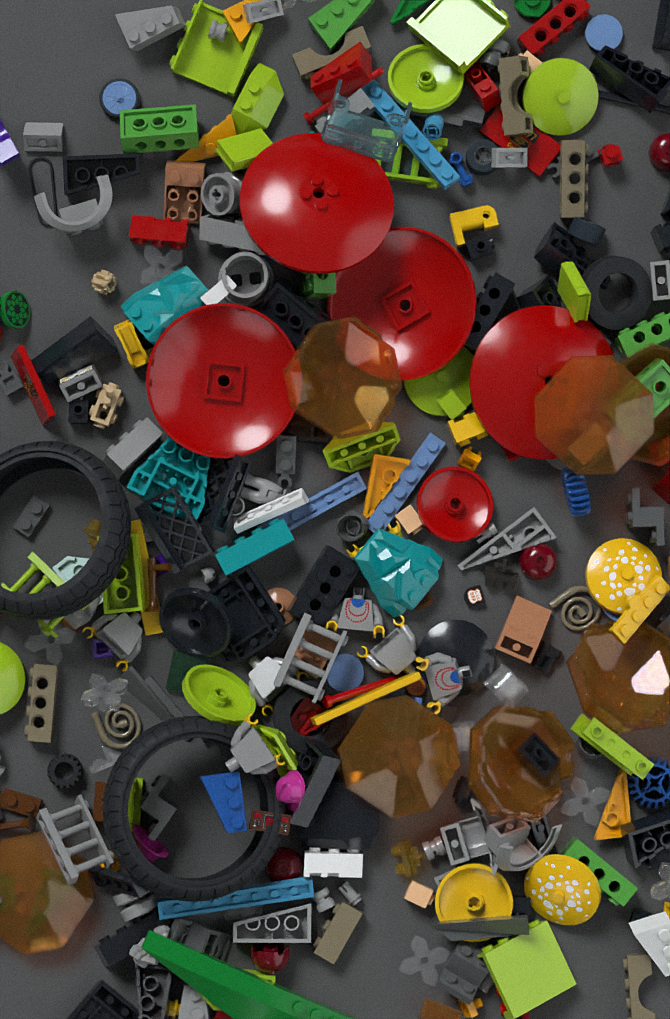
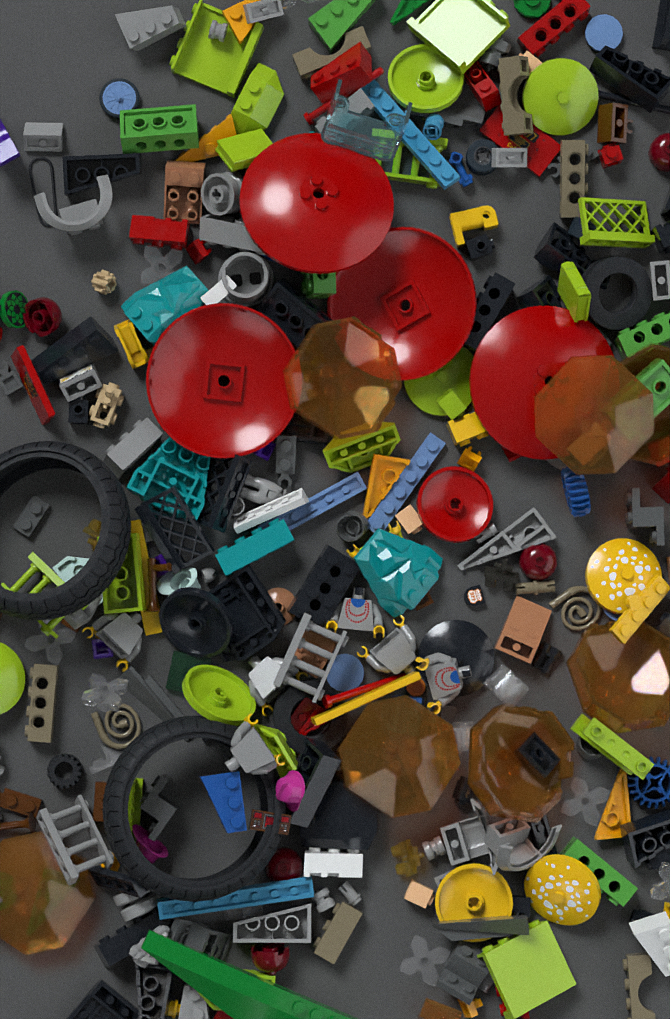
none -> dark red cylinder [23,297,62,337]
none -> light aqua piece [157,567,201,595]
none -> red tile [186,238,212,265]
none -> dark purple brick [252,442,276,461]
none -> dark tan pin [515,580,555,595]
none -> lime fence [578,197,655,249]
none -> reddish brown brick [597,103,633,145]

